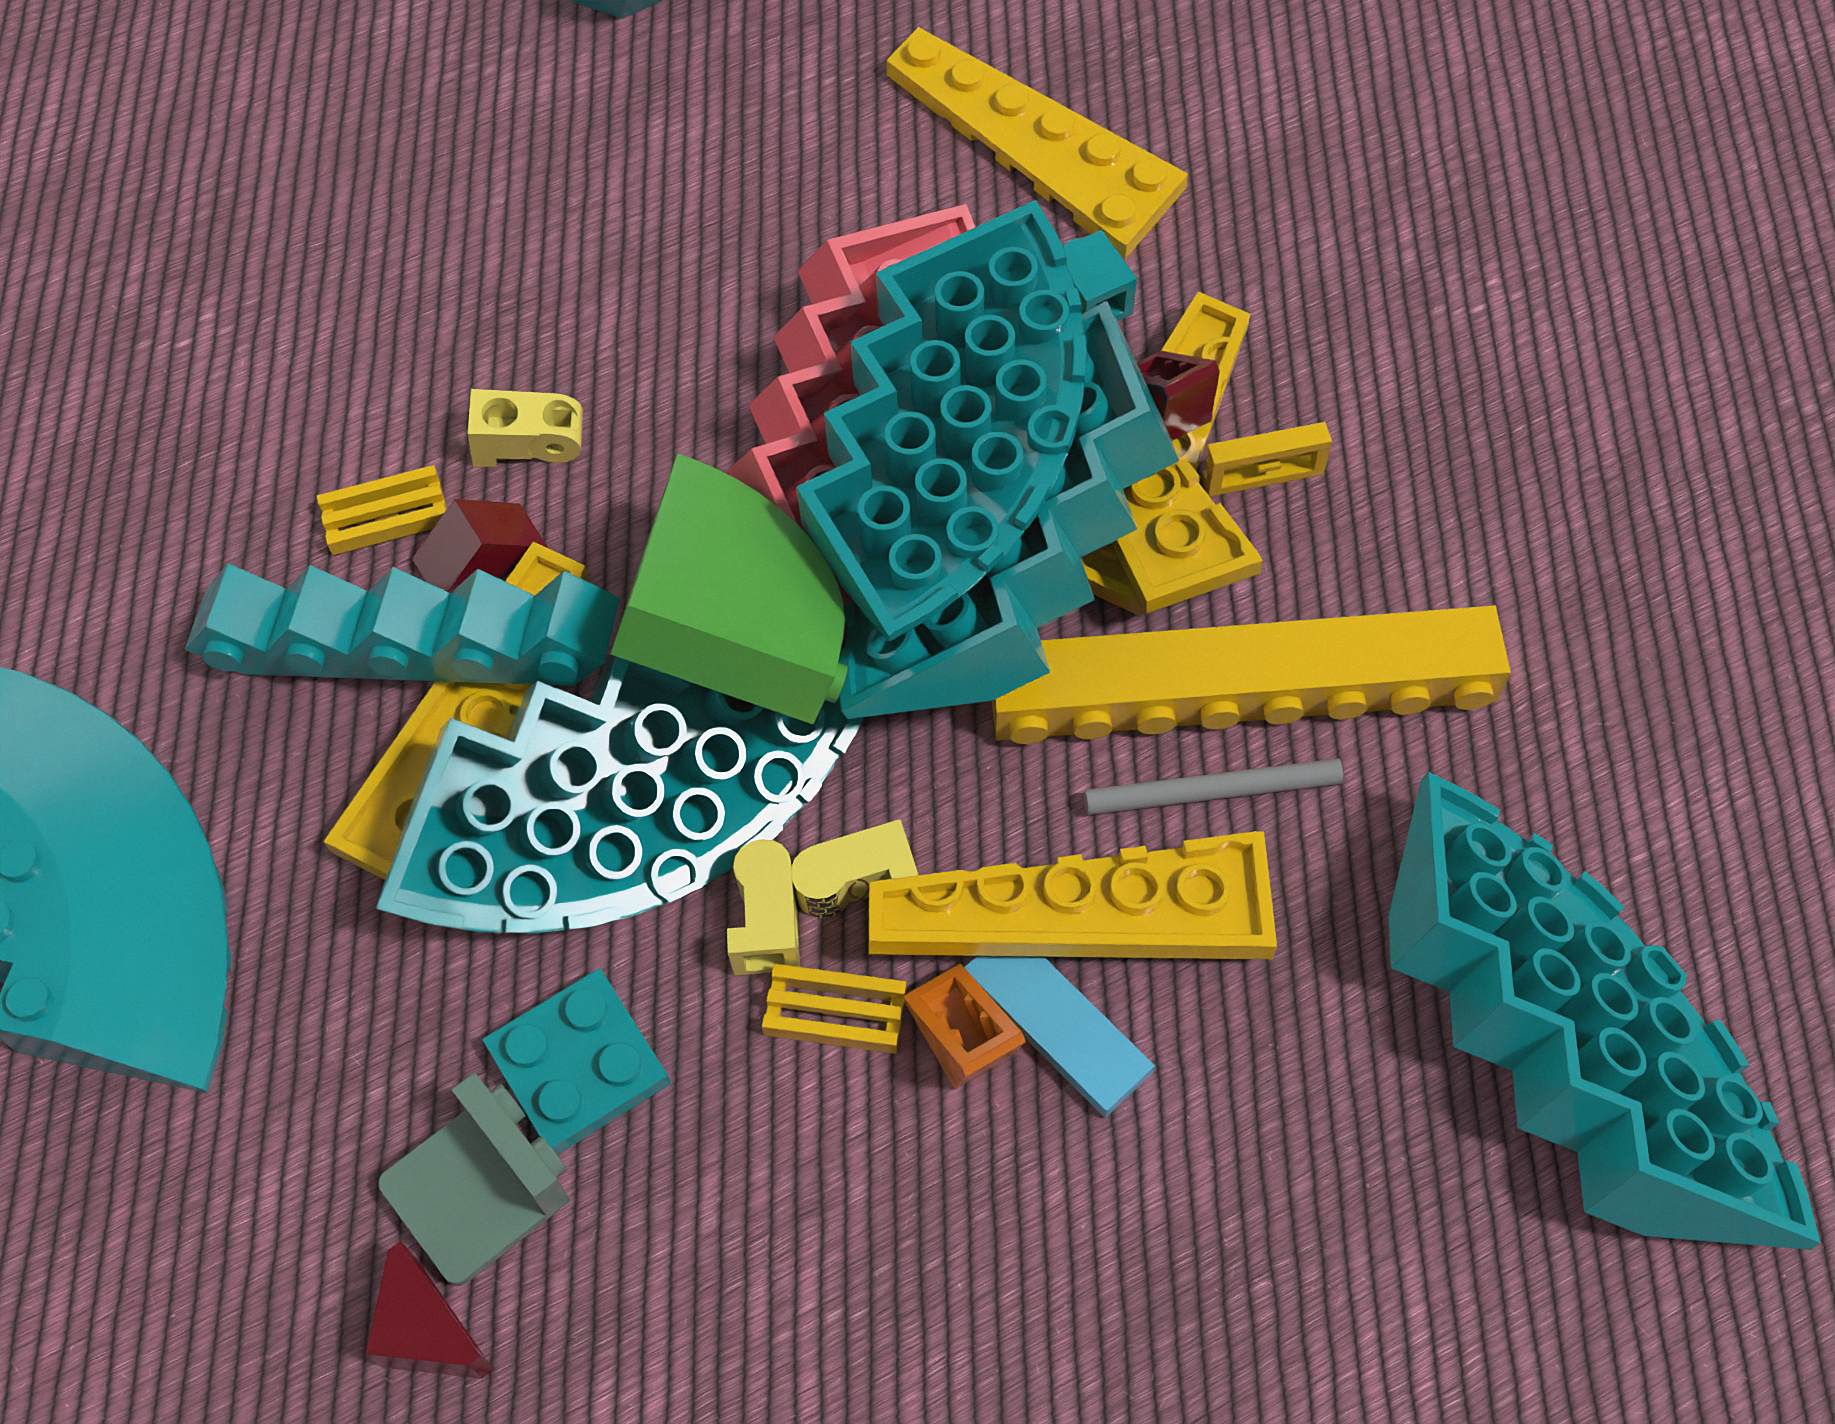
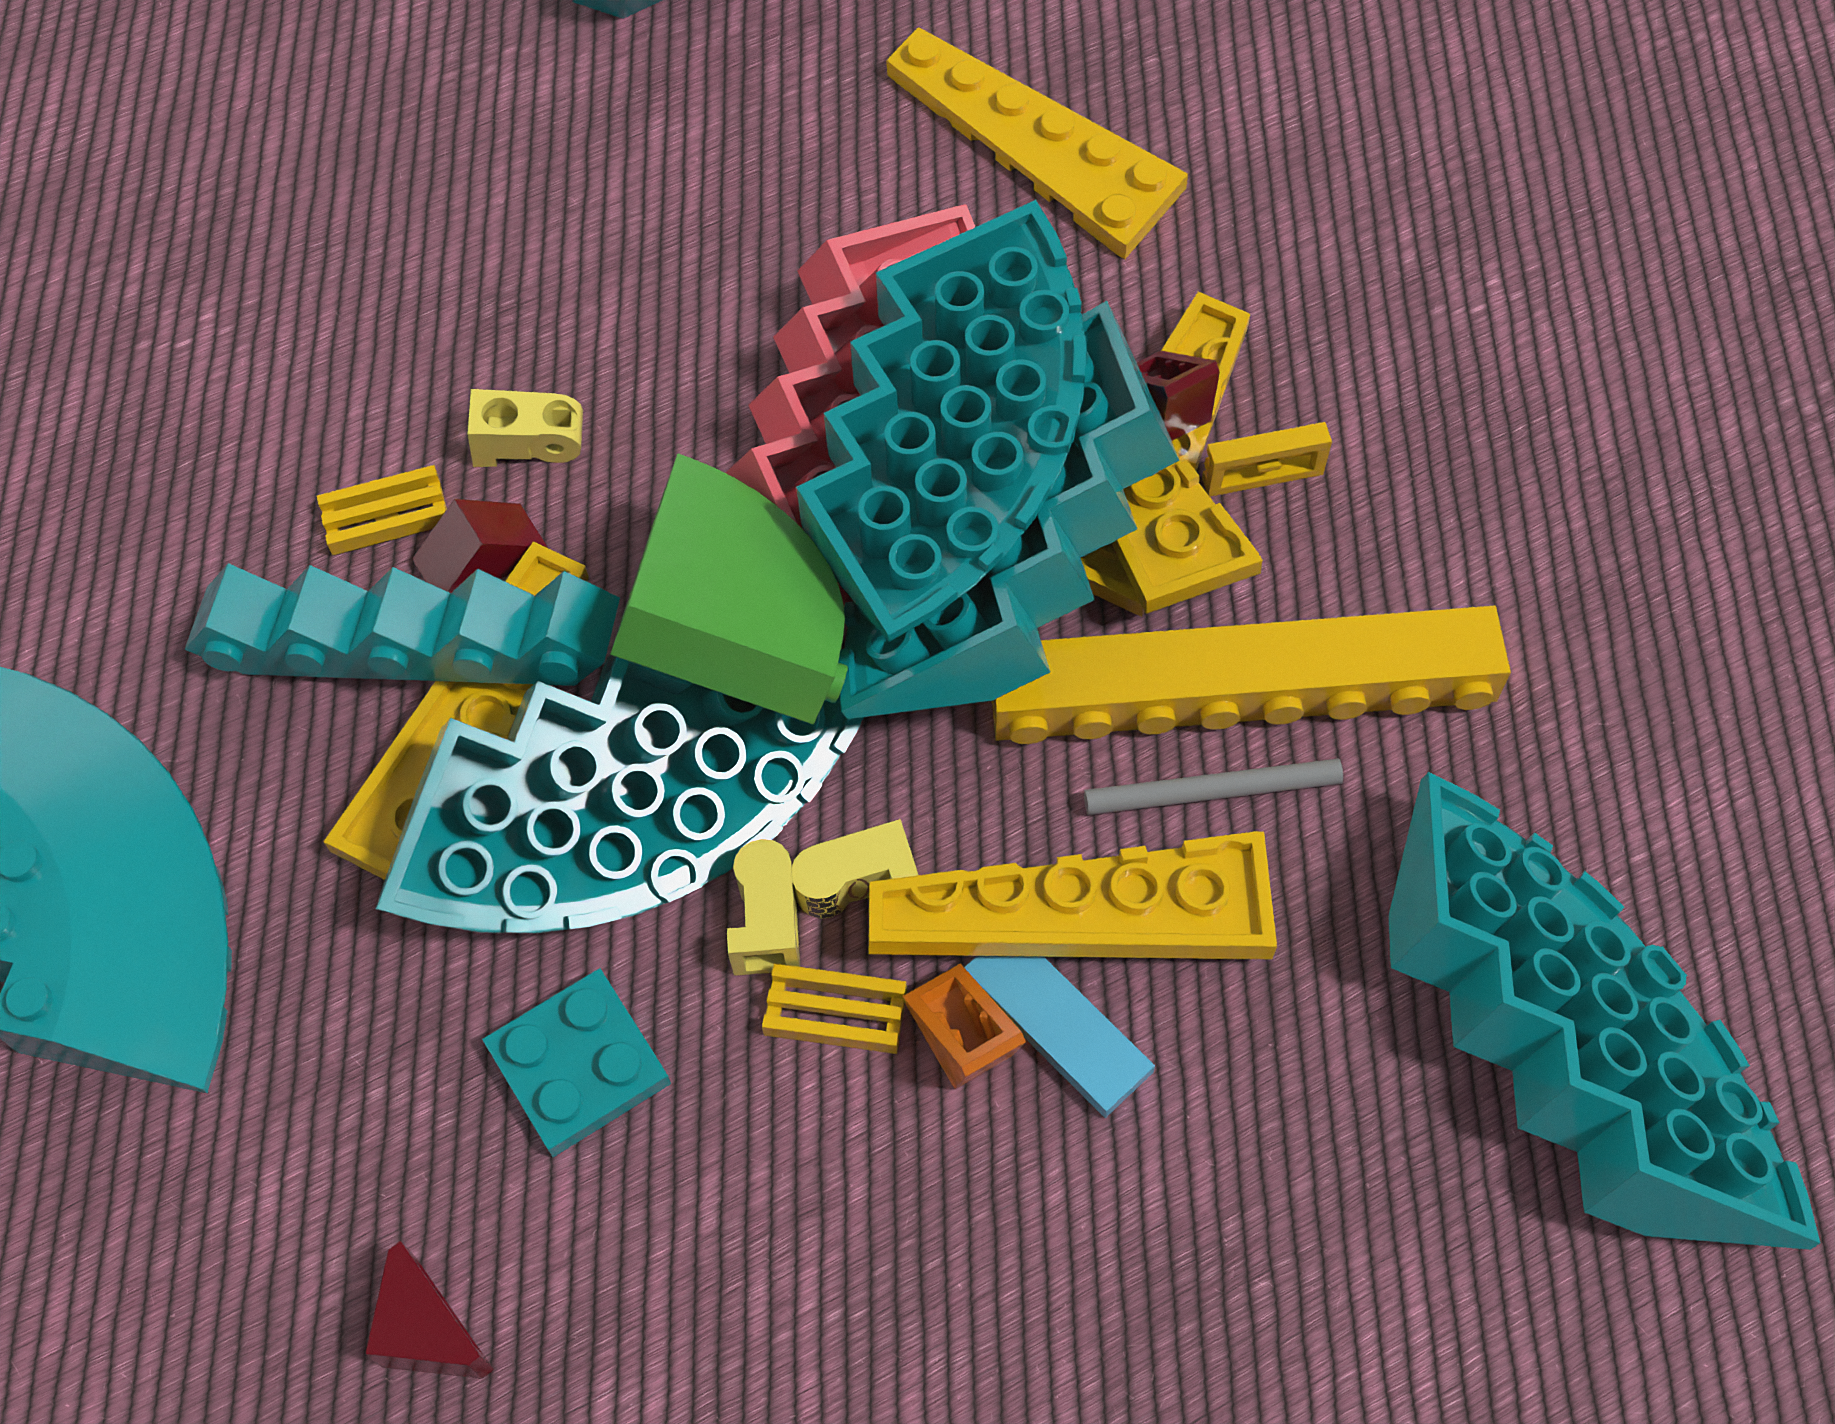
sand green bracket [379,1072,571,1286] -> none
teal brick [1062,230,1137,321] -> none

